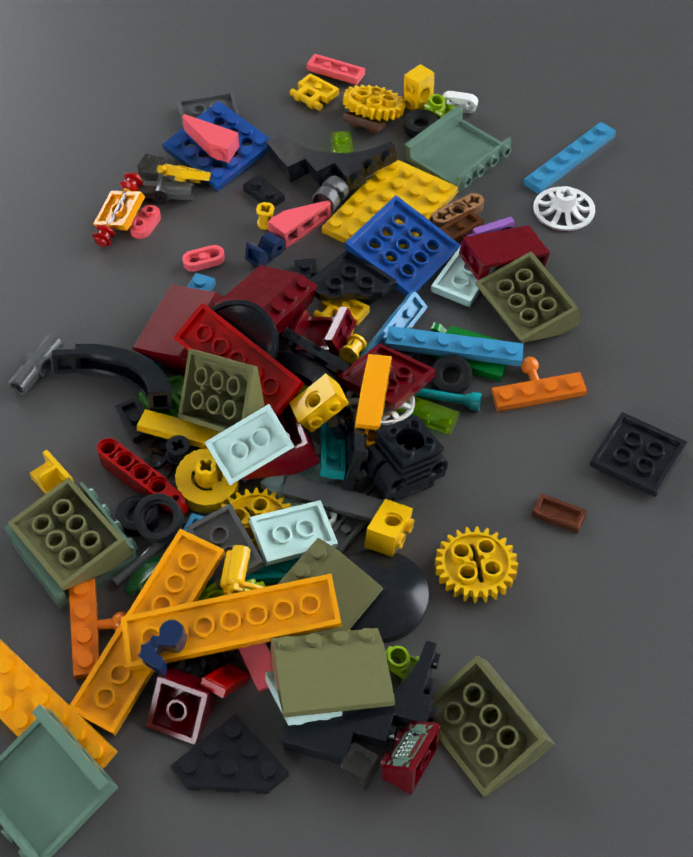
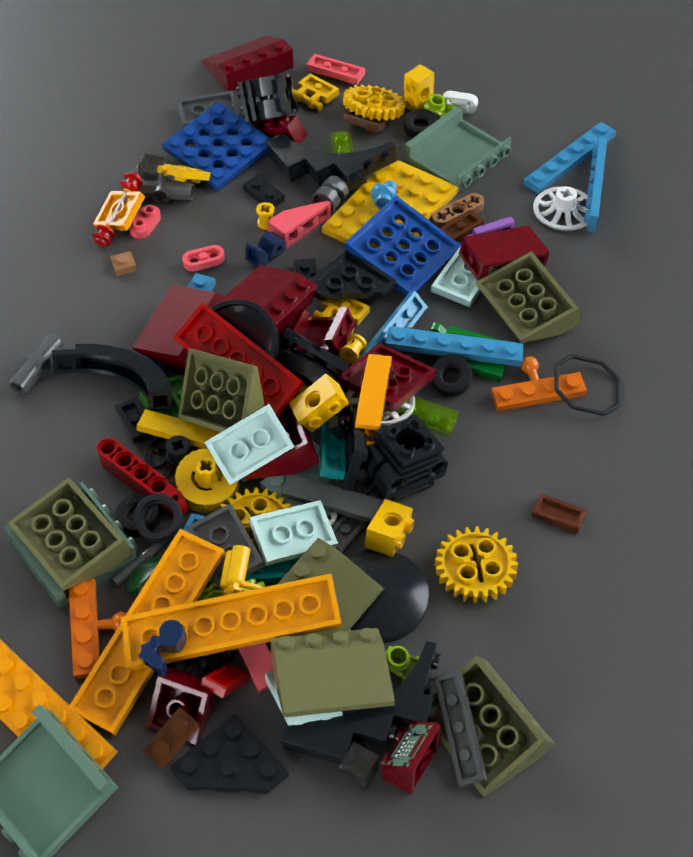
yellow panel [30,449,74,494] -> none
coral slope [182,114,239,163] -> none
teal piece [414,388,482,411] -> none
black plate [589,412,687,497] -> none
none -> medium nougat plate [110,251,137,276]
none -> reddish brown plate [143,707,201,769]
none -> dark red slope [202,36,294,91]
none -> black piece [236,73,299,122]
none -> dark red slope [250,115,307,144]
none -> dark azure animal [371,180,399,209]
none -> dark grey tile [433,670,488,788]
none -> black piece [554,354,622,416]
none -> dark azure plate [584,137,607,233]

